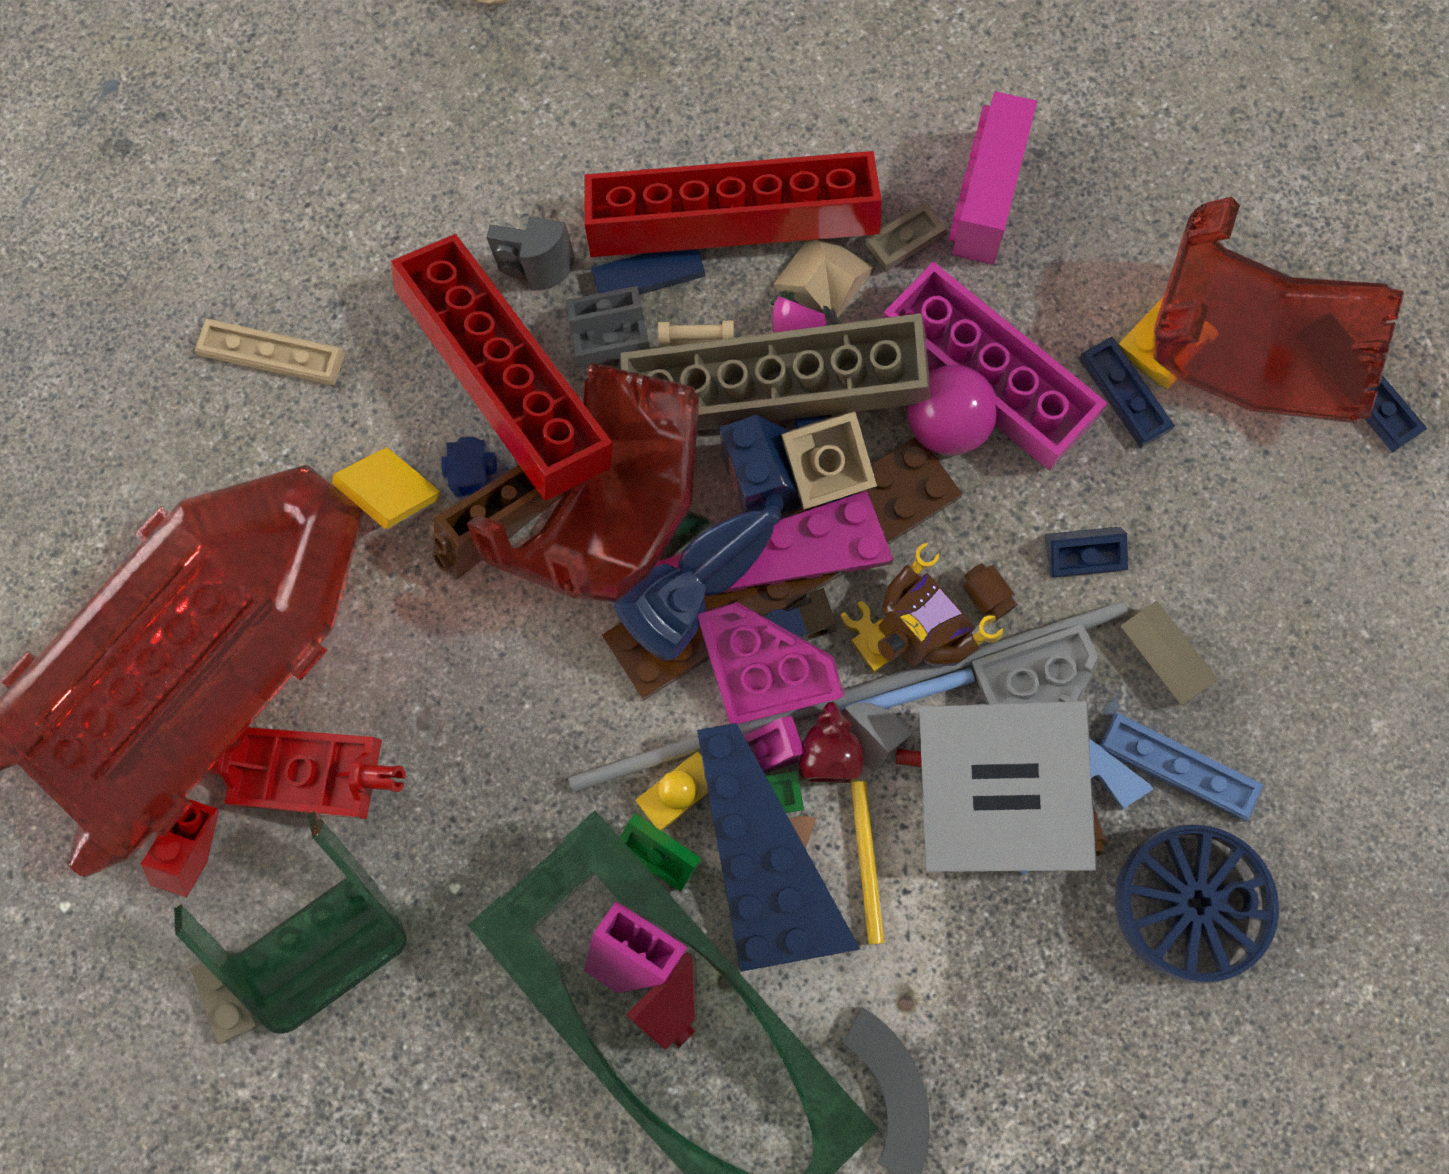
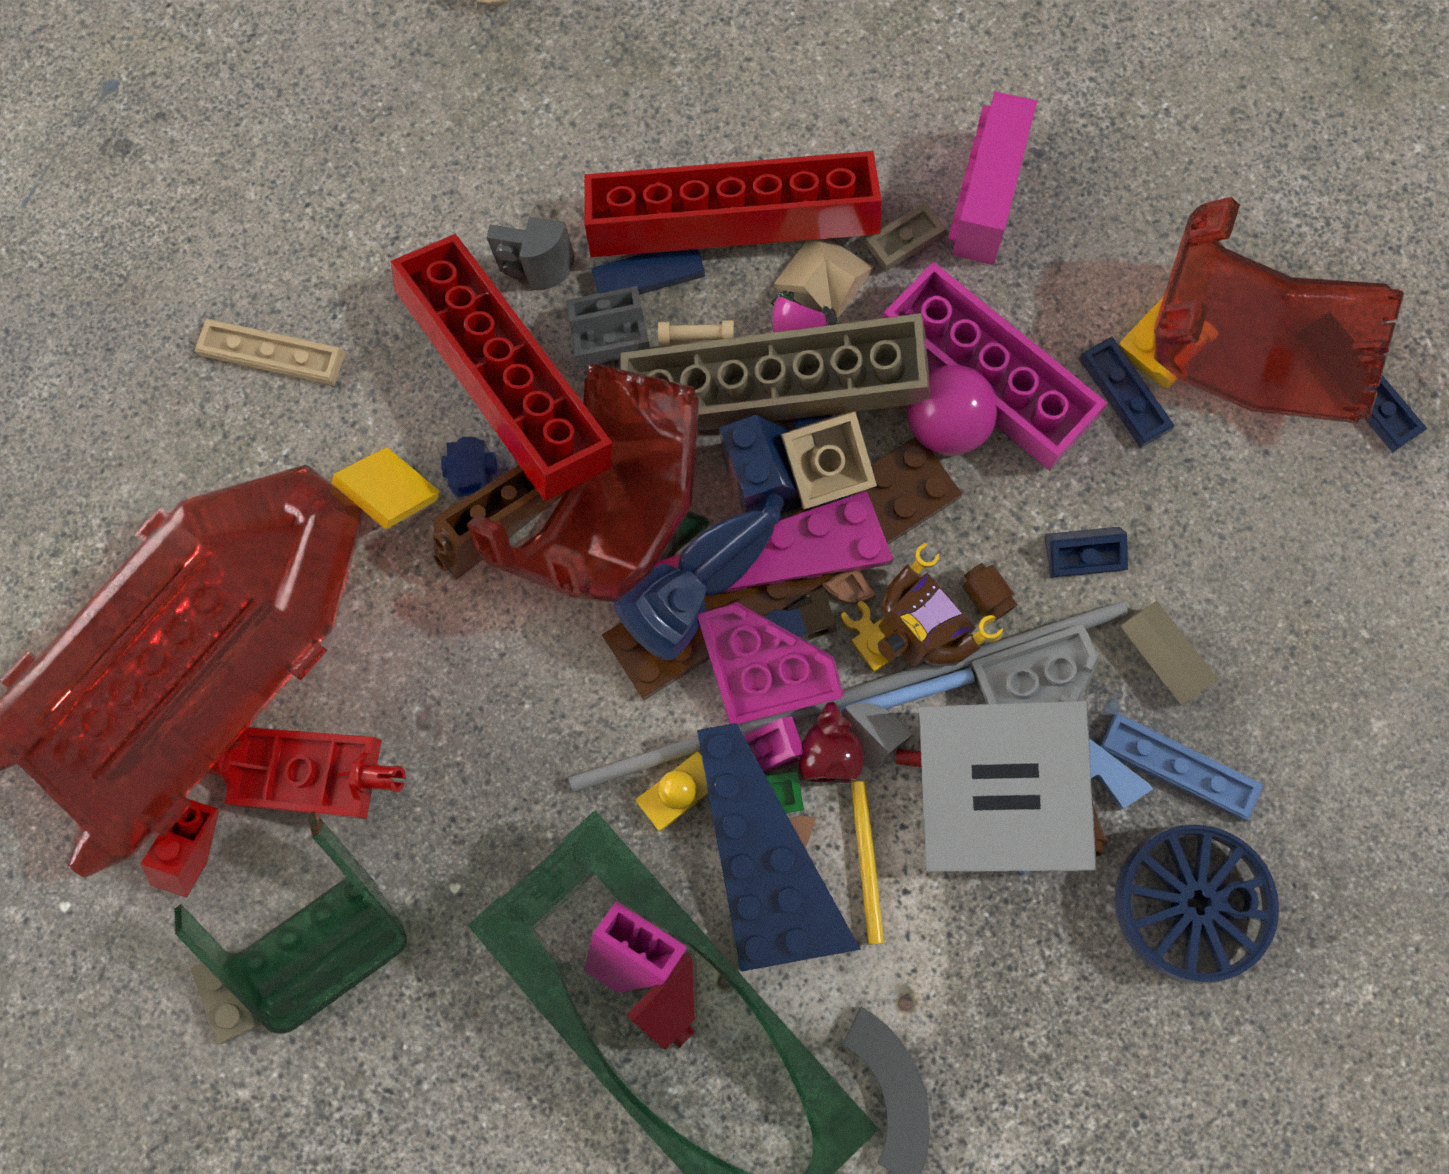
green plate [616,813,702,892] -> none
none -> nougat tile [822,570,876,604]

